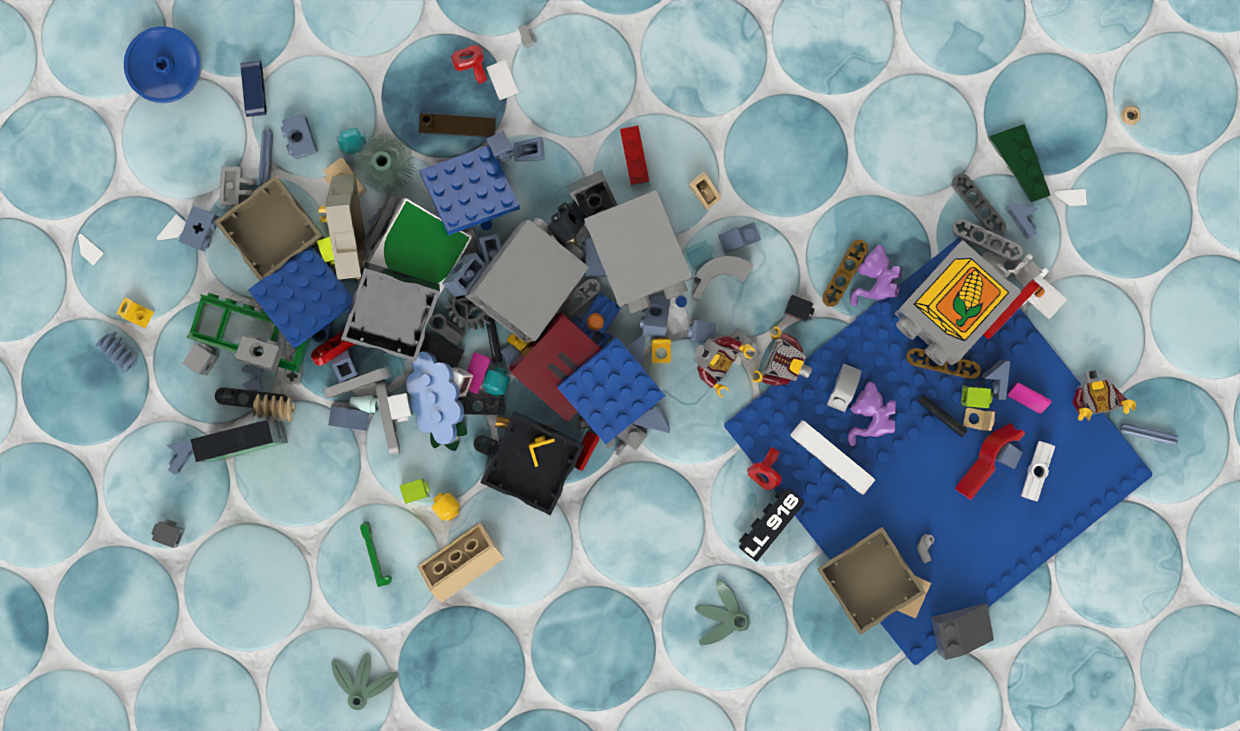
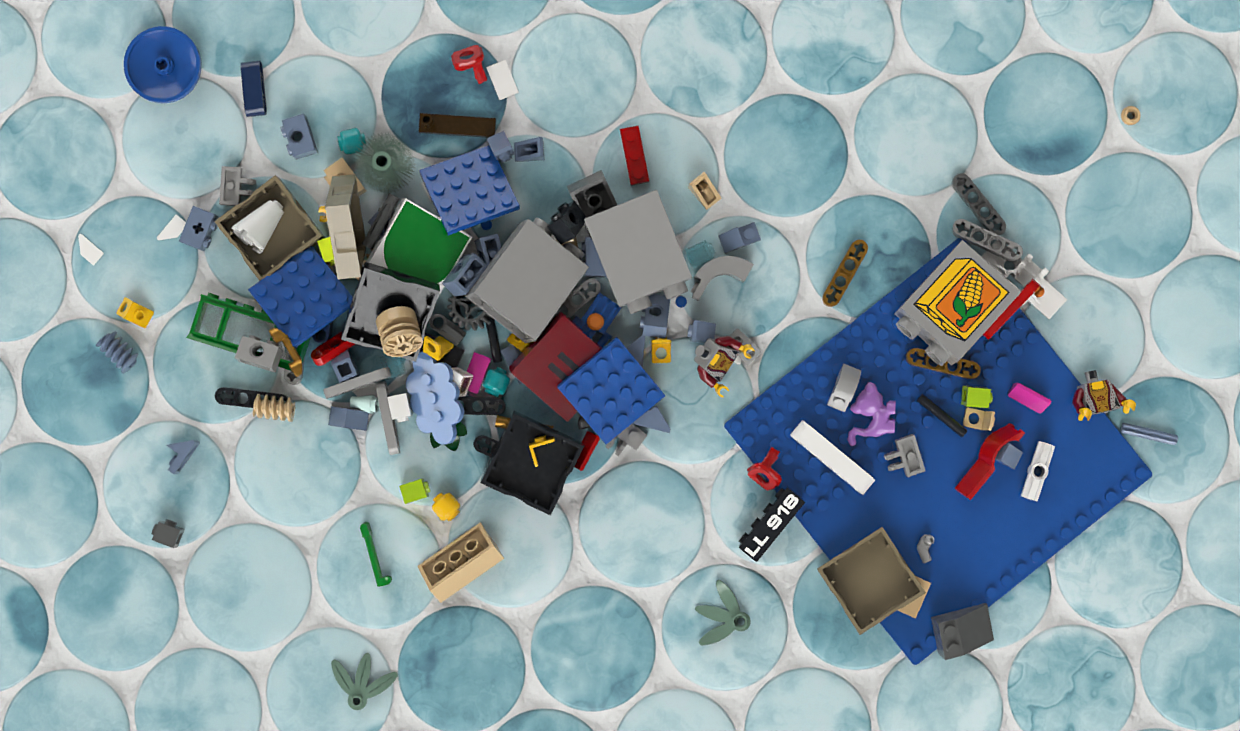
light grey brick [182,343,220,375] -> none
black tile [190,420,288,462] -> none
sand blue piece [242,365,264,391] -> none
sand blue axle [258,131,273,186] -> none
light grey plate [518,25,537,49] -> none
torso [752,327,812,386] -> none
black brick [784,295,815,322] -> none
medium lavender animal [850,245,903,306] -> none
sand blue slope [980,359,1010,400] -> none
dark green wing [987,124,1050,202] -> none
sand blue slope [1005,204,1038,239] -> none
white sticker [1054,189,1087,206] -> none
none -> white cone [231,200,284,253]
none -> pearl gold bar [268,327,303,377]
none -> tan wheel [376,306,423,357]
none -> yellow bracket [423,336,454,361]
none -> light grey hinge [884,434,926,477]

